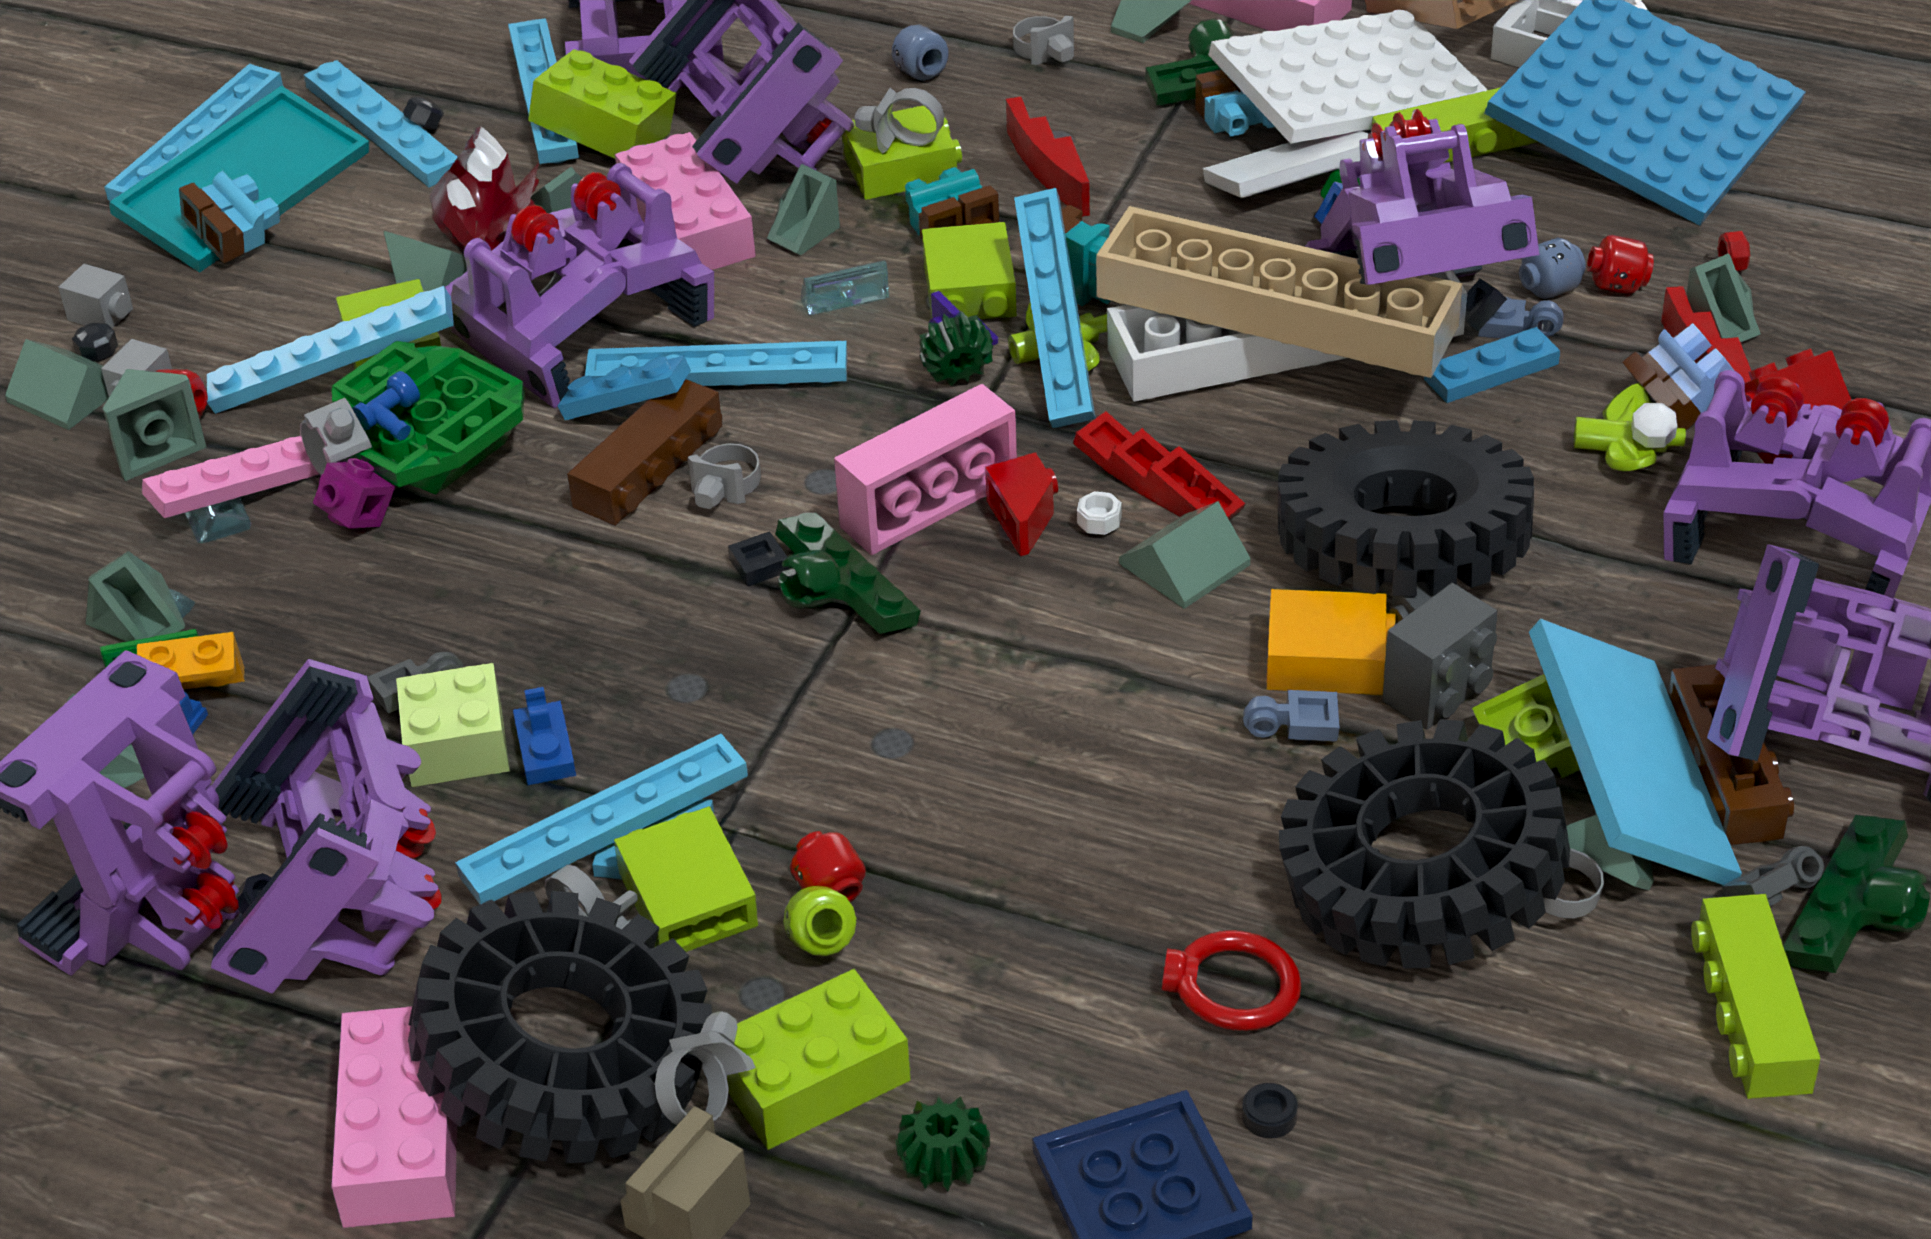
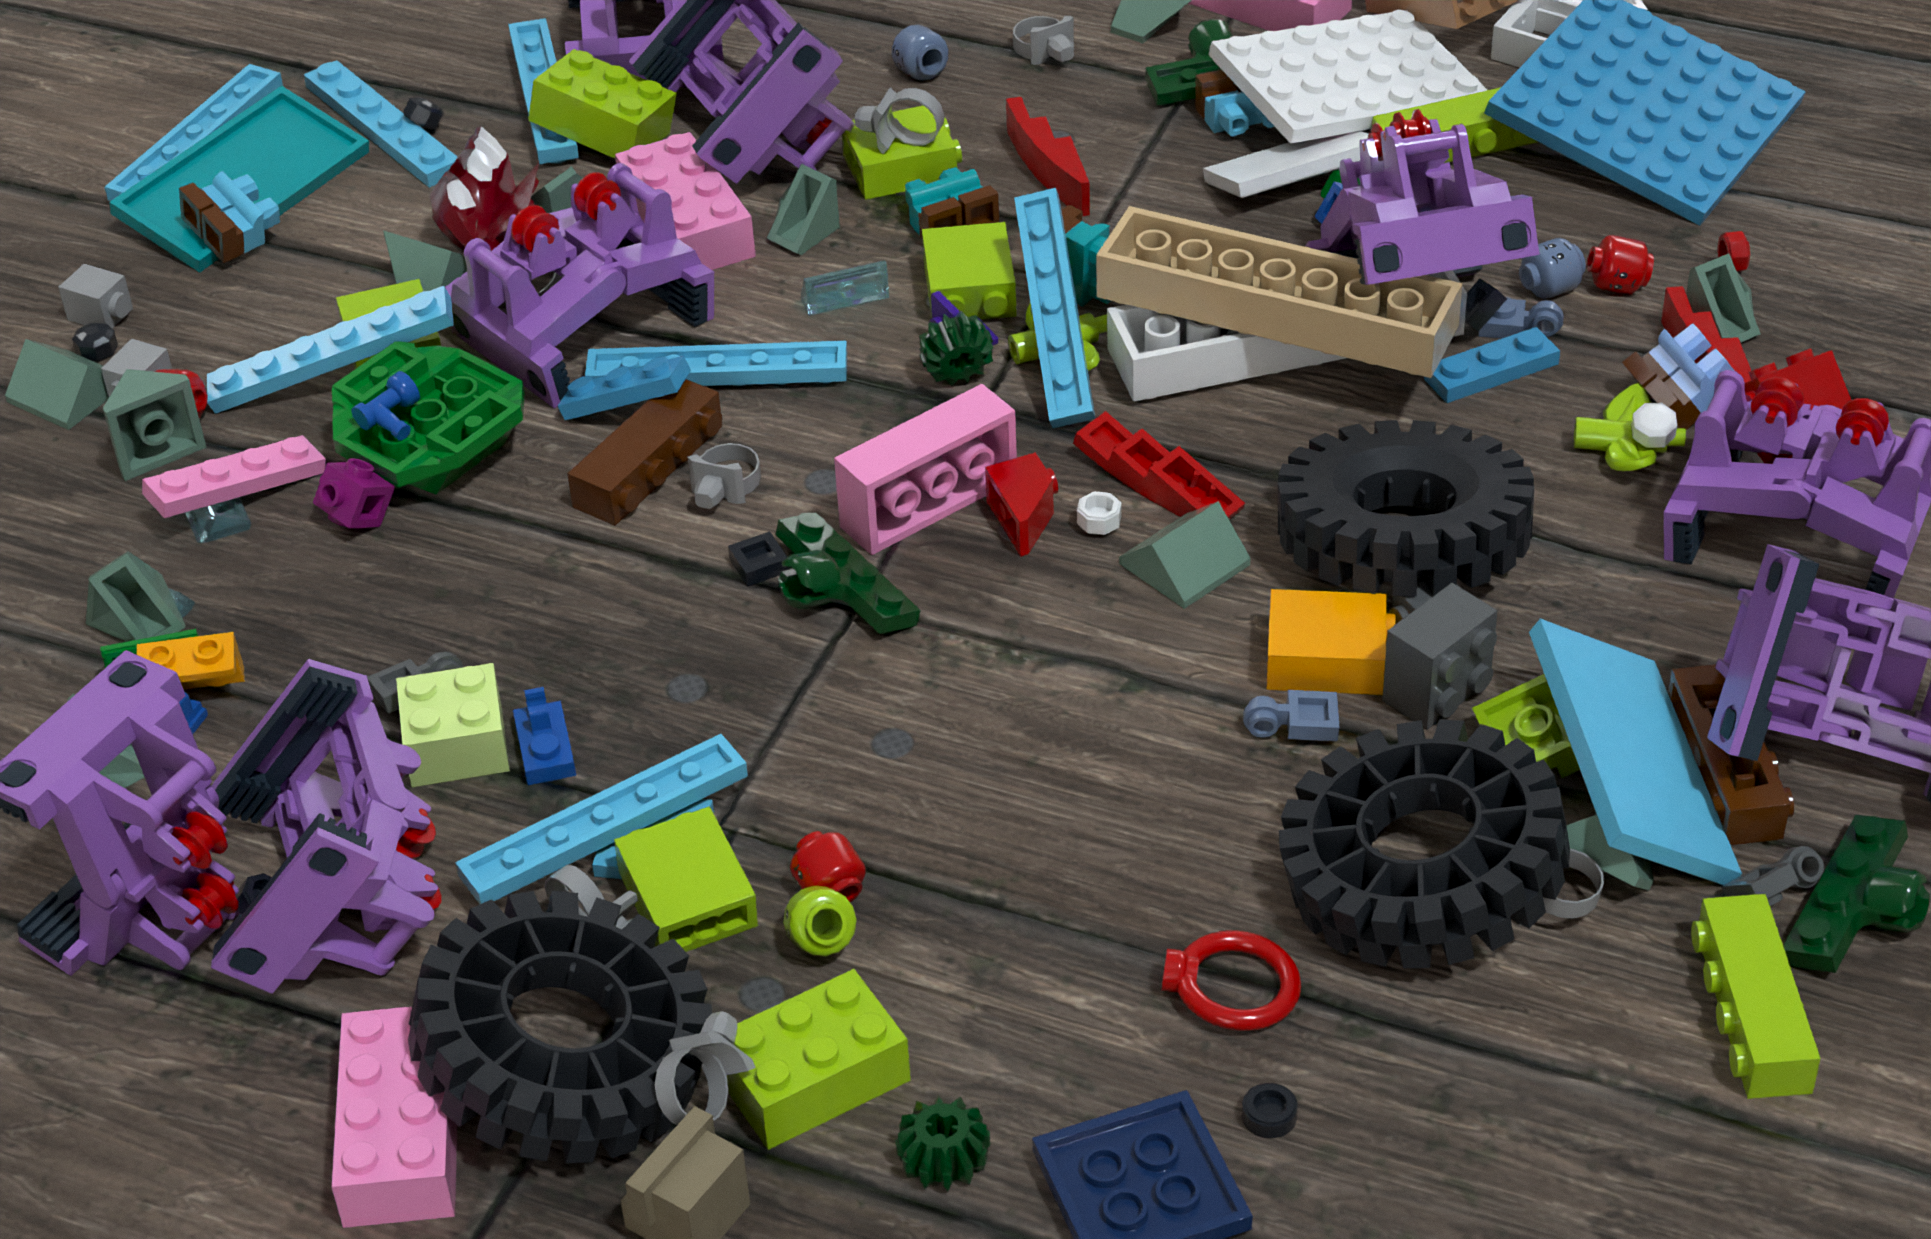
light grey piece [300,398,372,475] -> none

